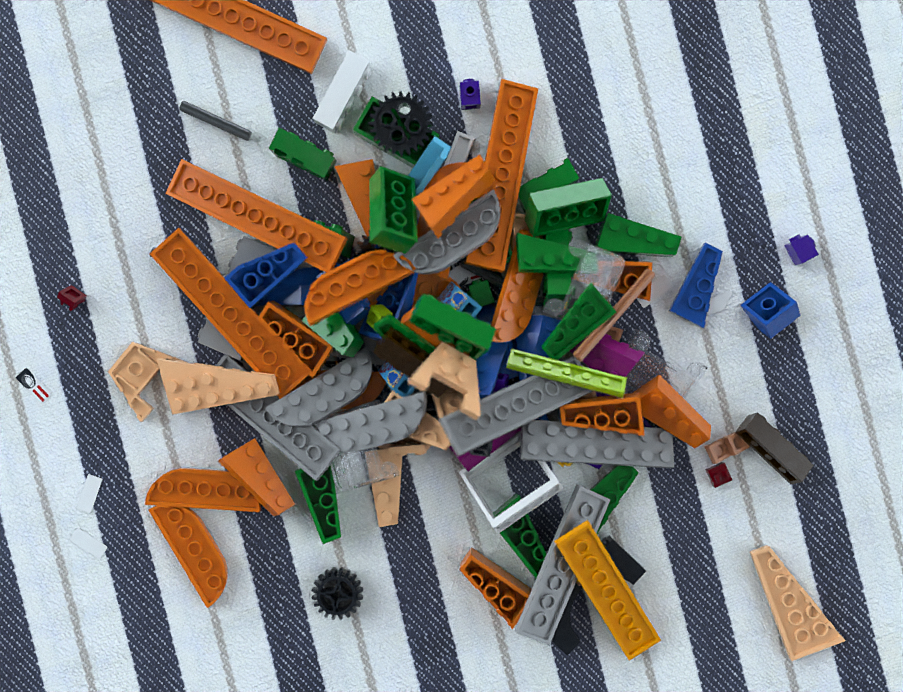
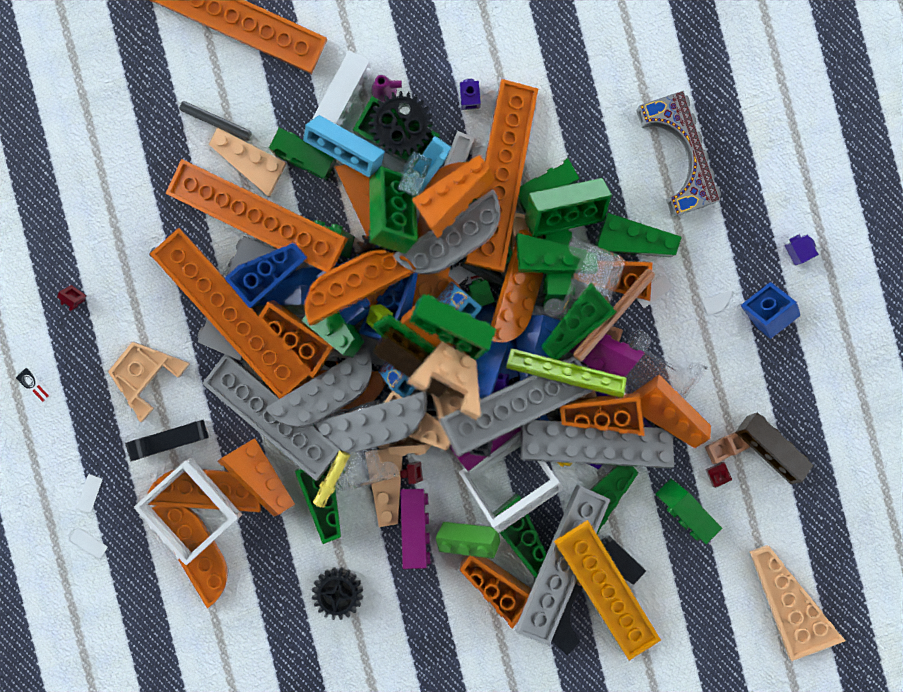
light nougat wing [156,358,280,415] -> none
blue wing [669,242,723,328] -> none
none -> black beam [125,419,209,462]
none -> white window [134,458,242,565]
none -> light nougat wing [209,128,287,198]
none -> medium azure brick [303,115,385,177]
none -> light yellow pin [313,450,350,508]
none -> magenta piece [371,75,402,102]
none -> clear light blue slope [397,152,432,197]
none -> dark red tile [400,462,423,484]
none -> magenta wedge [401,489,430,569]
none -> bright green brick [436,522,500,559]
none -> arch [636,90,721,218]
none -> green wedge [655,479,723,545]

